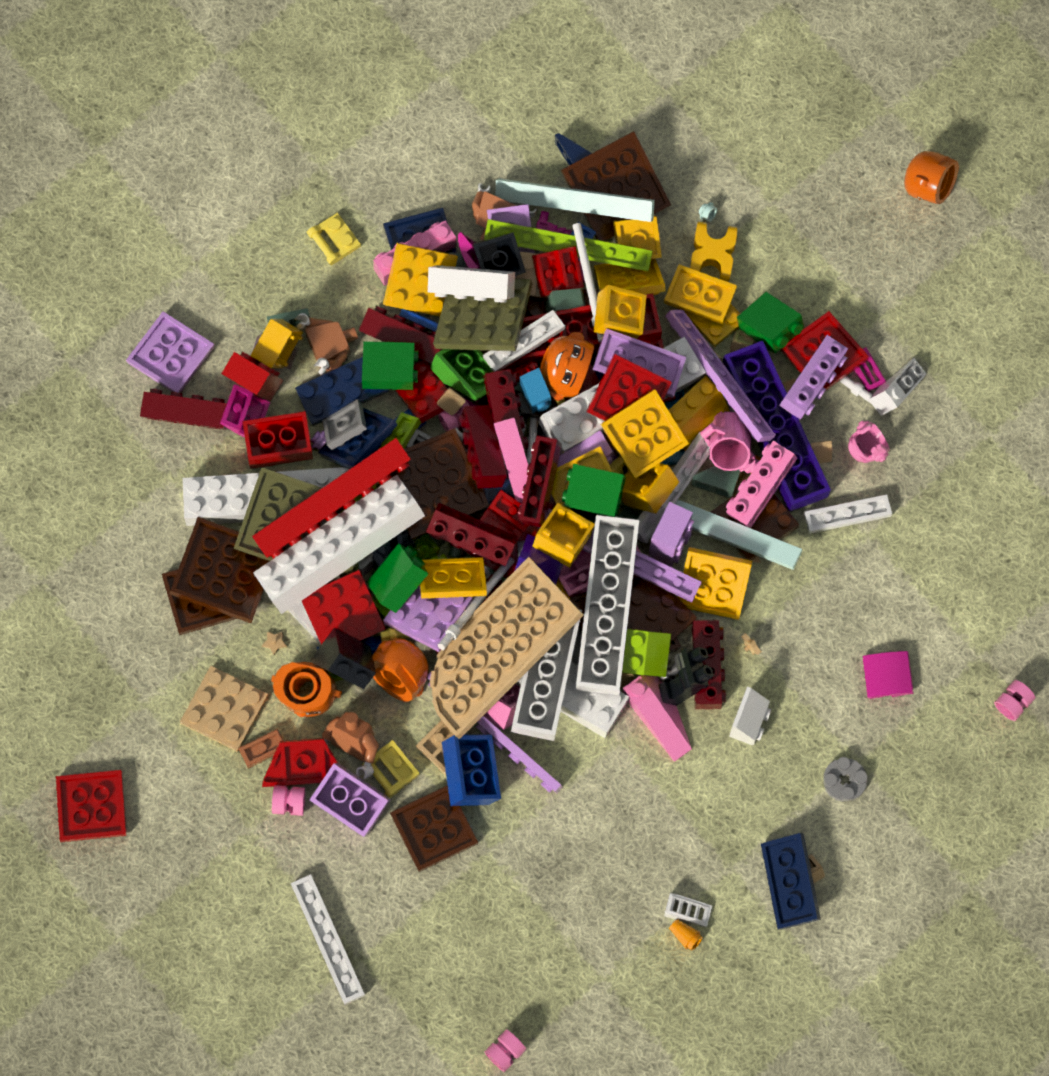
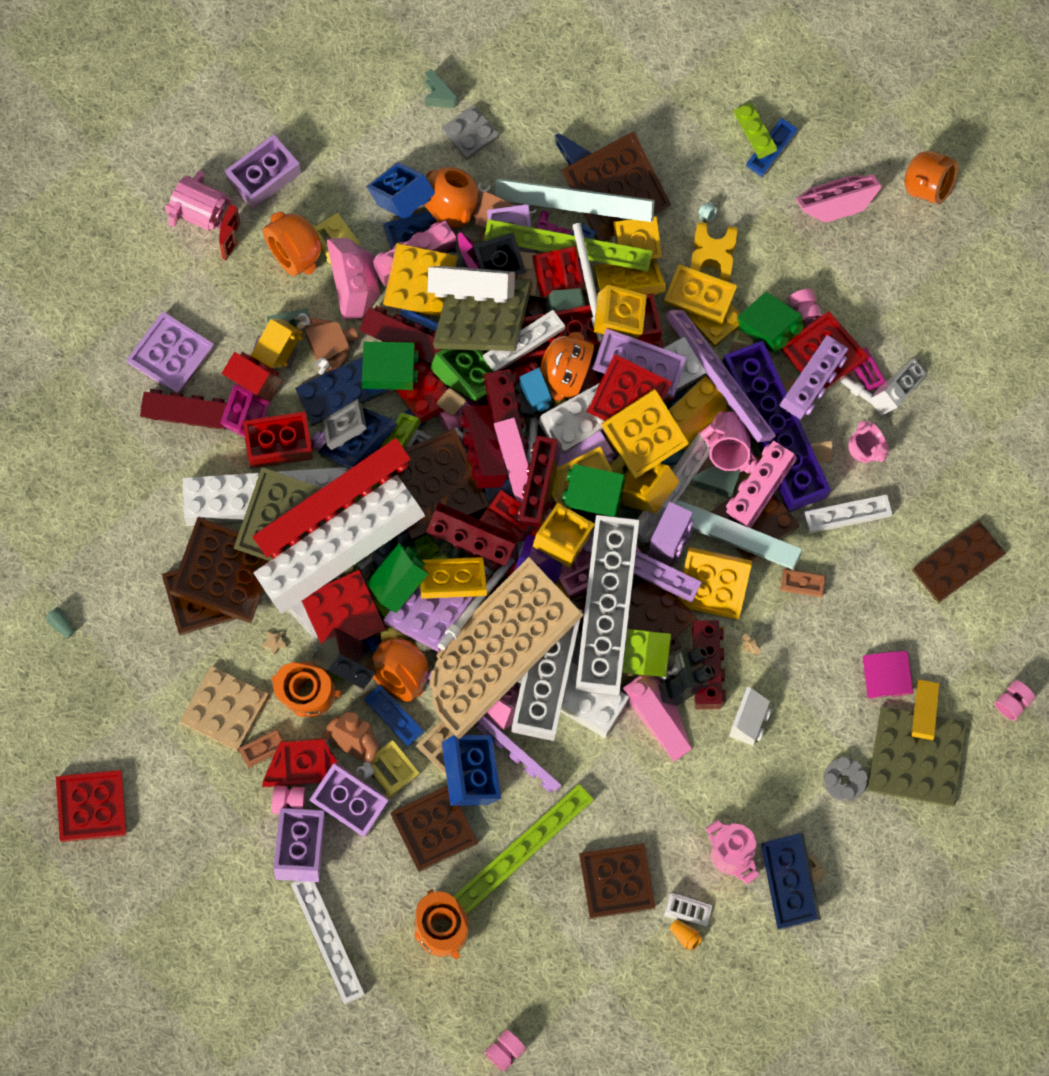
none -> sand green cone [45,607,76,639]
none -> bright pink container [165,171,231,231]
none -> red slope [219,204,241,260]
none -> lavender brick [225,134,301,210]
none -> orange piece [262,212,322,276]
none -> lavender brick [274,808,326,882]
none -> bright pink wedge [327,238,381,320]
none -> blue plate [364,685,424,747]
none -> blue brick [366,162,435,219]
none -> orange piece [414,889,469,959]
none -> orange piece [424,167,478,228]
none -> sand green slope [425,69,457,108]
none -> light grey plate [441,105,499,160]
none -> lime plate [453,784,594,915]
none -> reddish brown plate [579,843,656,919]
none -> bright pink container [705,820,759,885]
none -> lime plate [733,102,777,159]
none -> blue plate [746,118,798,178]
none -> nougat plate [780,569,826,598]
none -> bright pink wheel [788,288,823,327]
none -> bright pink wedge [796,174,881,222]
none -> olive plate [867,706,967,807]
none -> reddish brown plate [912,521,1006,604]
none -> yellow tile [912,680,939,740]

